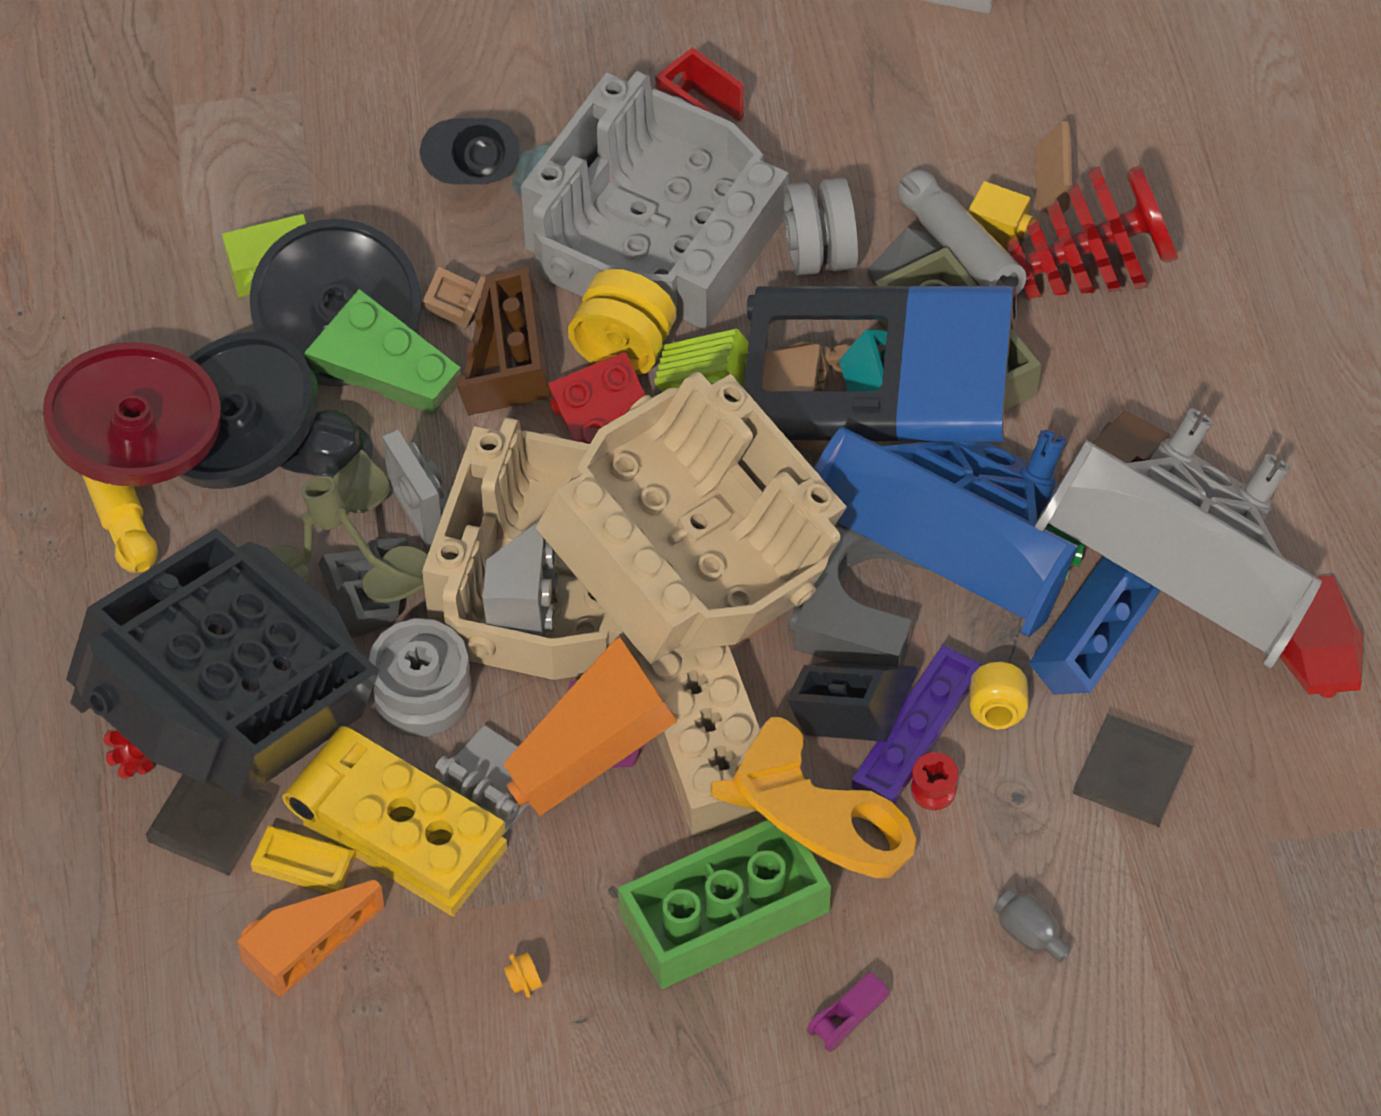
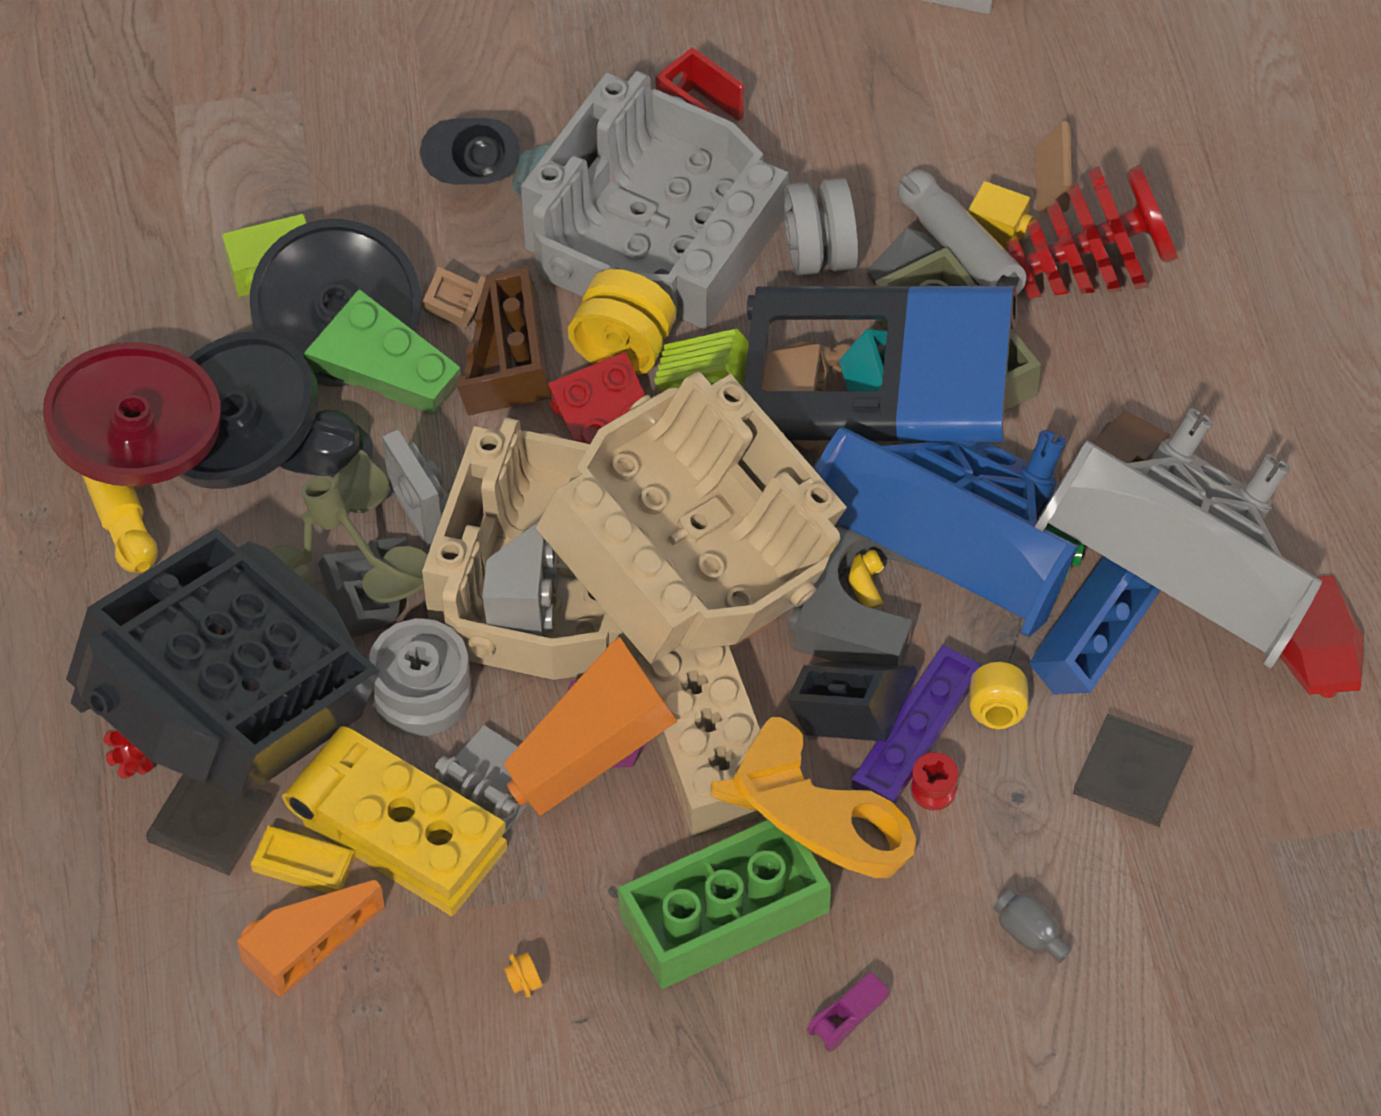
none -> yellow arm [849,550,884,609]

